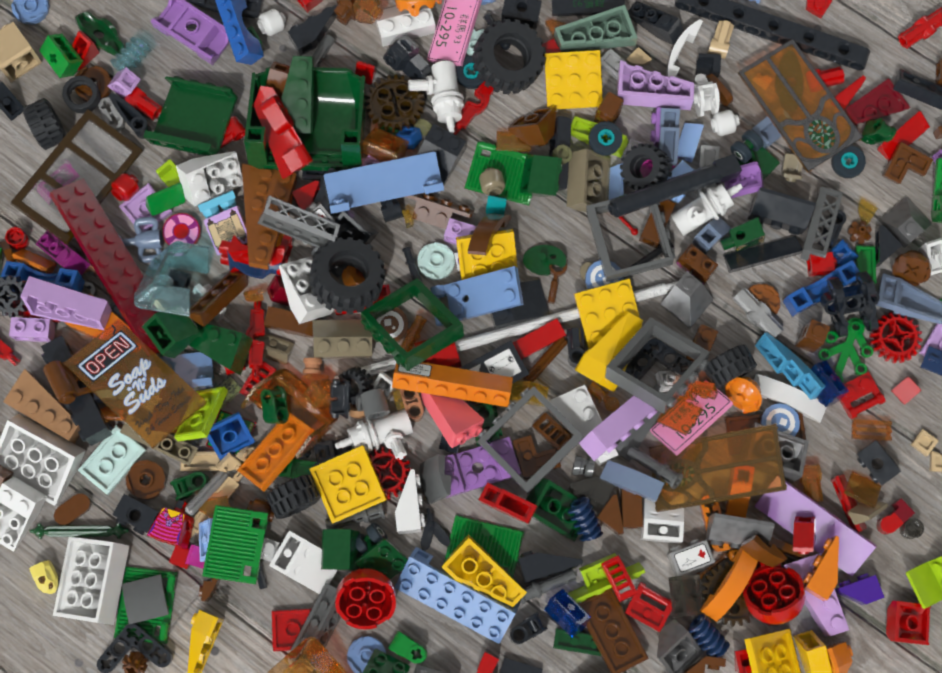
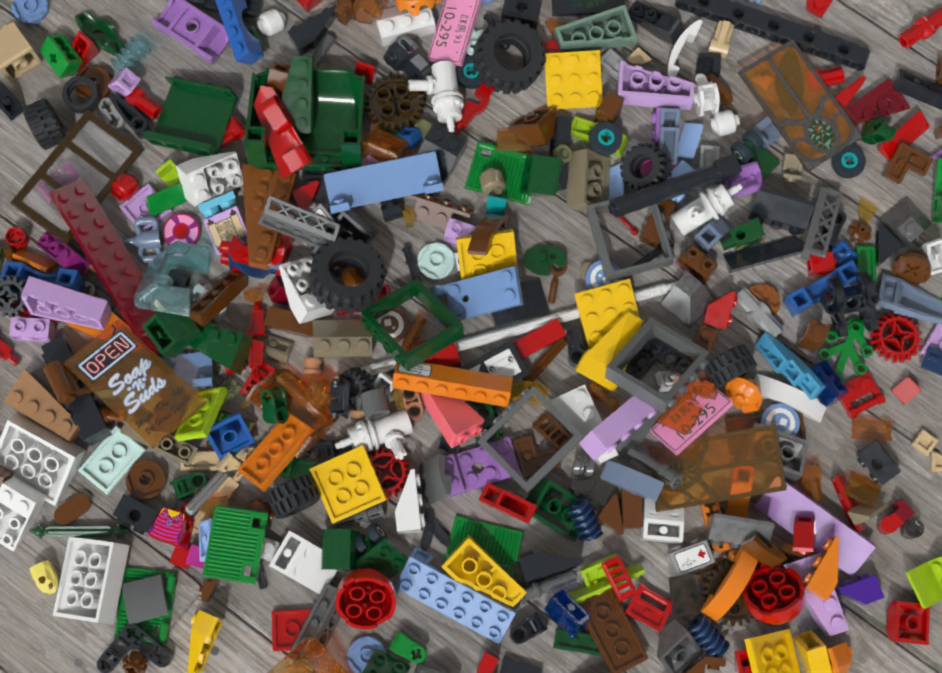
none -> red slope [702,290,738,330]

